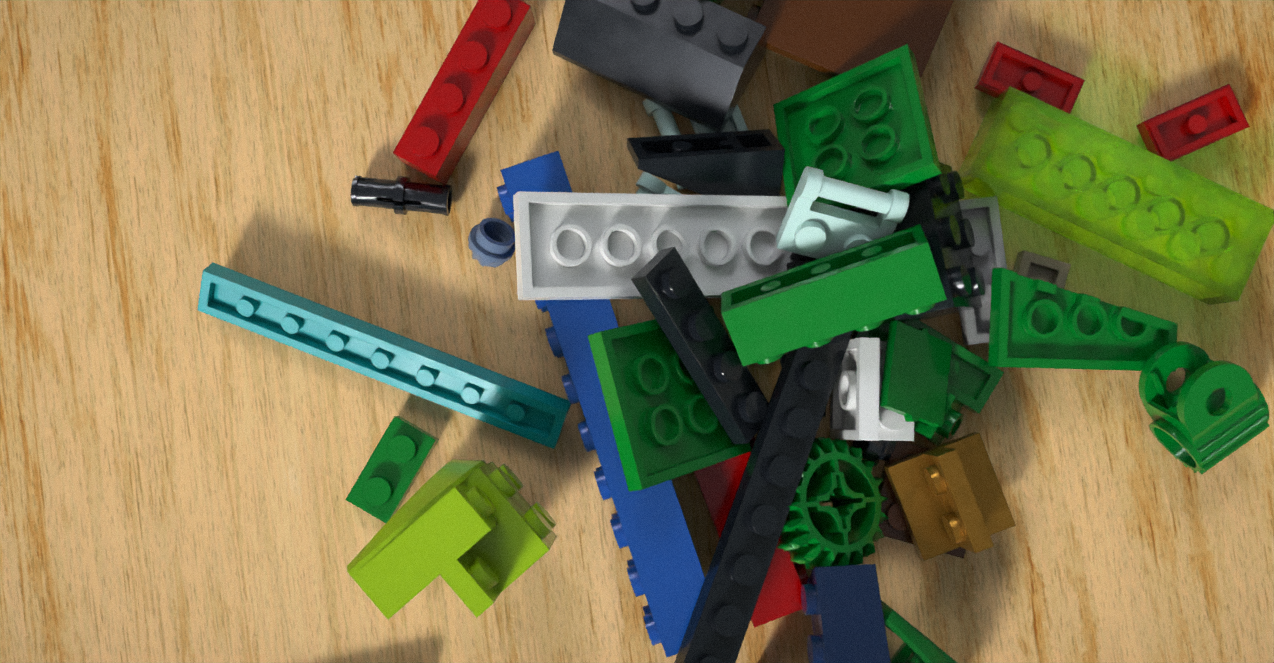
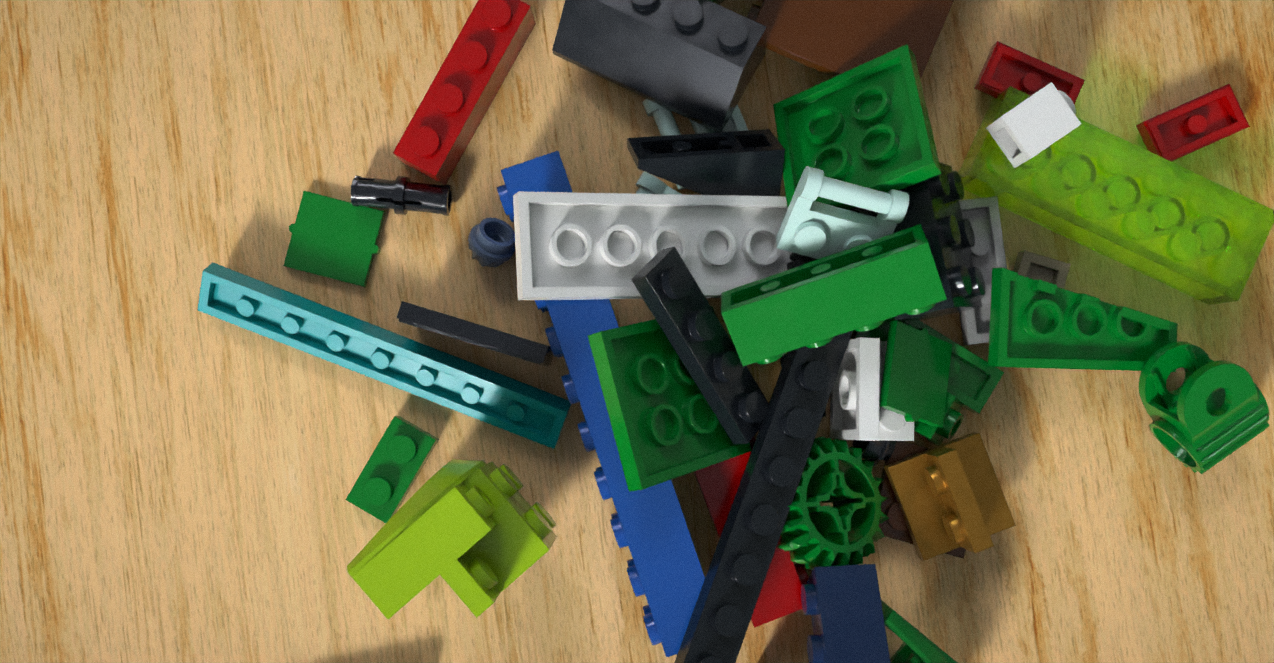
none -> green piece [283,191,386,287]
none -> black tile [397,301,554,367]
none -> white brick [986,82,1081,168]

